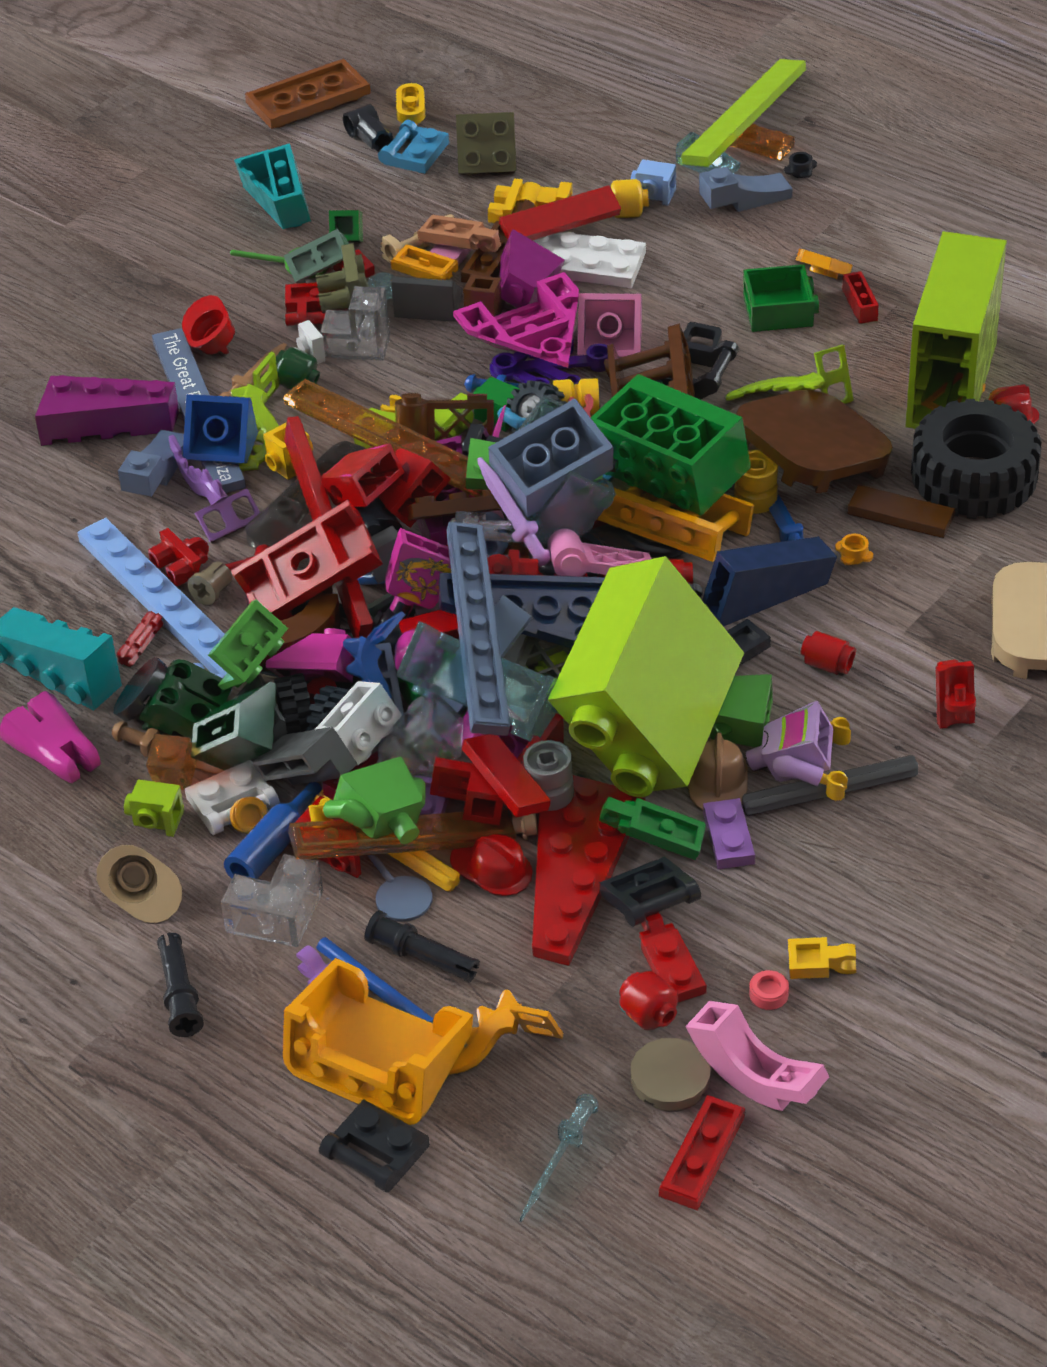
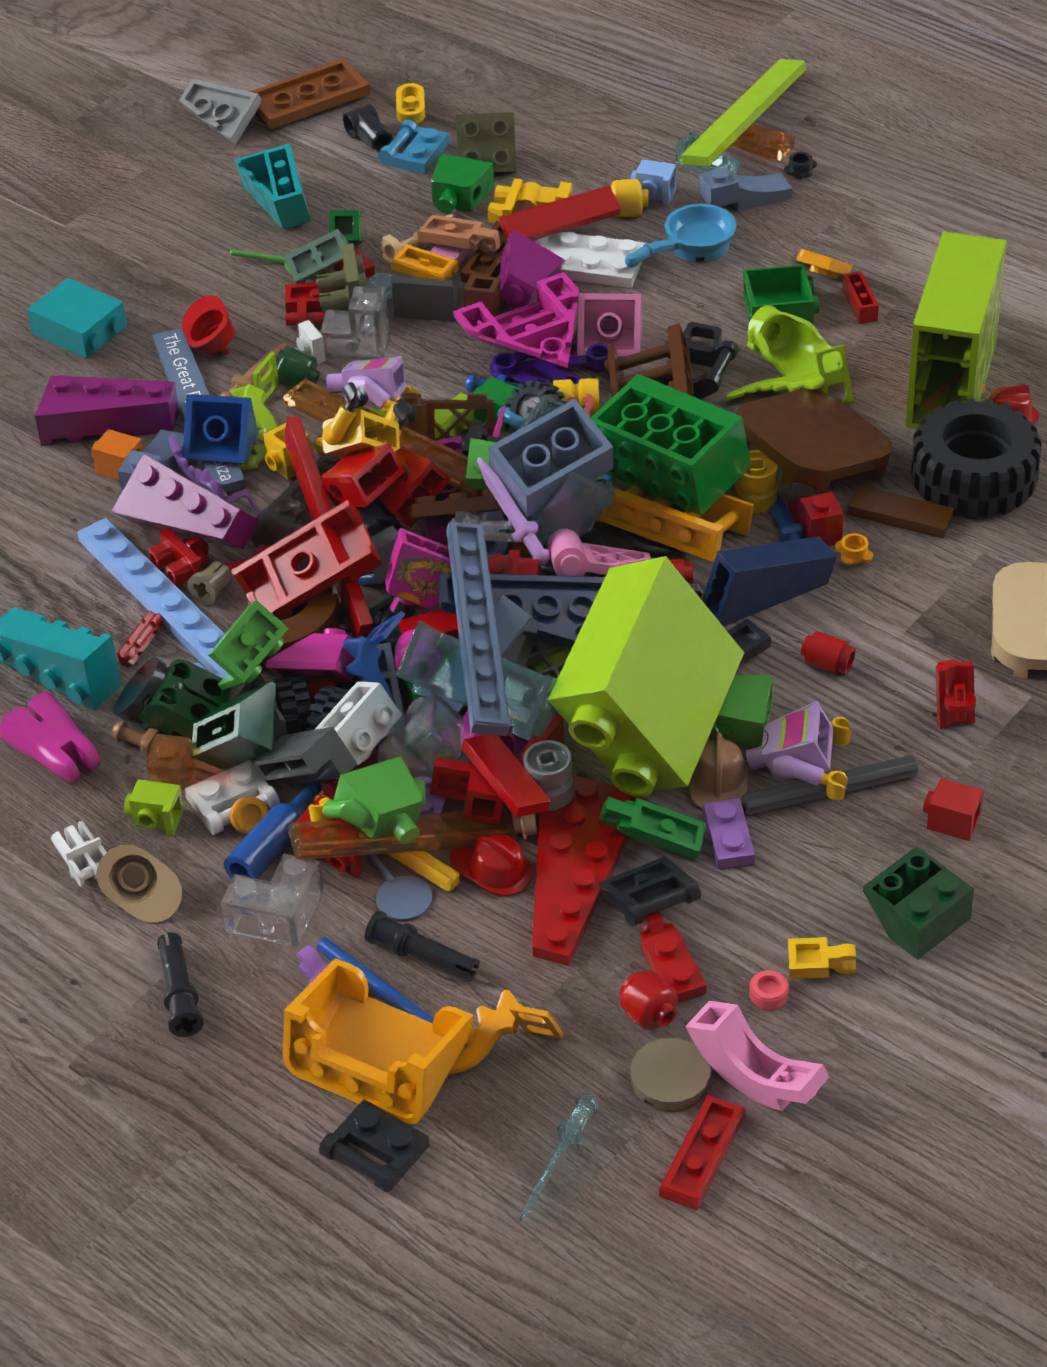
none -> teal brick [27,278,127,359]
none -> white arm [51,821,107,887]
none -> orange brick [91,429,143,480]
none -> wedge [111,454,260,550]
none -> light grey wing [179,78,262,145]
none -> yellow torso [315,382,417,460]
none -> lavender torso [326,356,419,421]
none -> green torso [431,154,494,214]
none -> dark azure piece [625,204,737,267]
none -> lime hair [747,305,840,377]
none -> red slope [788,492,844,546]
none -> dark green slope [863,846,974,960]
none -> red brick [923,778,984,841]

